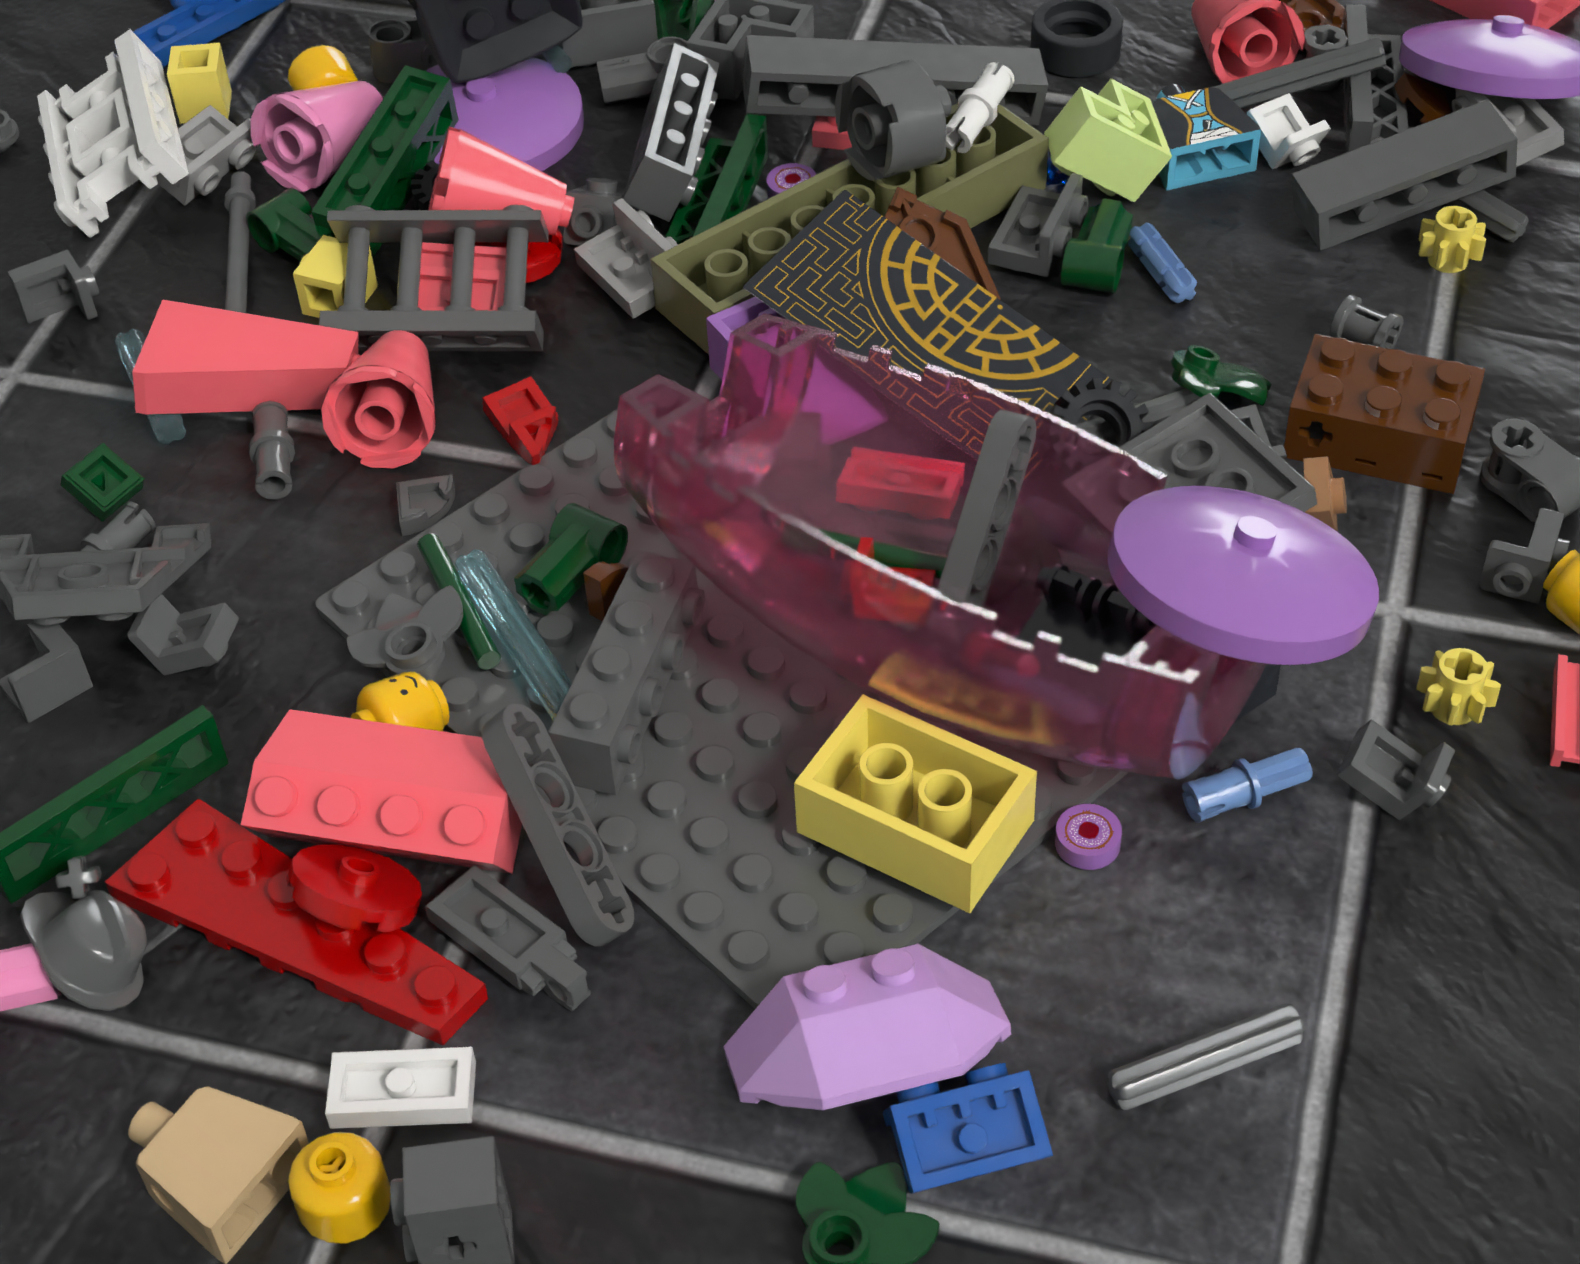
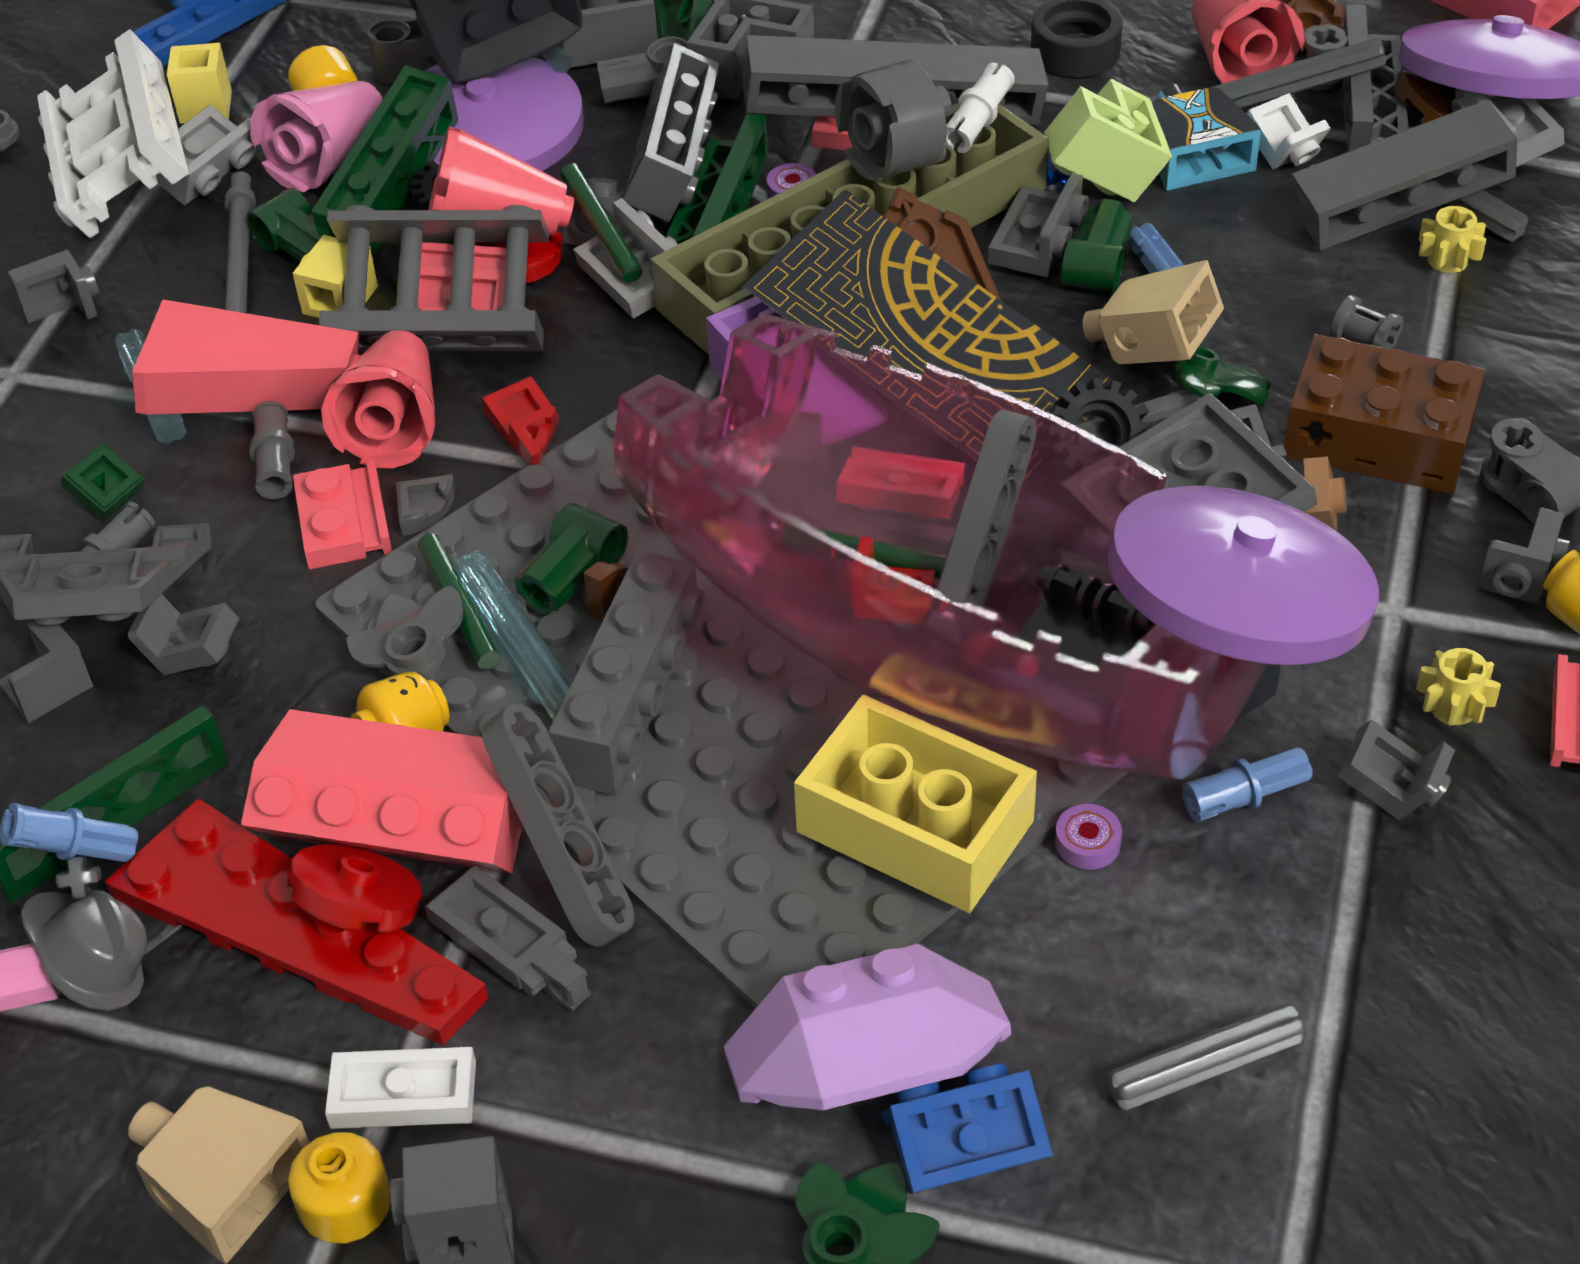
none -> medium blue axle [0,803,138,862]
none -> coral plate [293,459,392,569]
none -> dark green bar [560,163,643,283]
none -> tan torso [1083,260,1224,364]

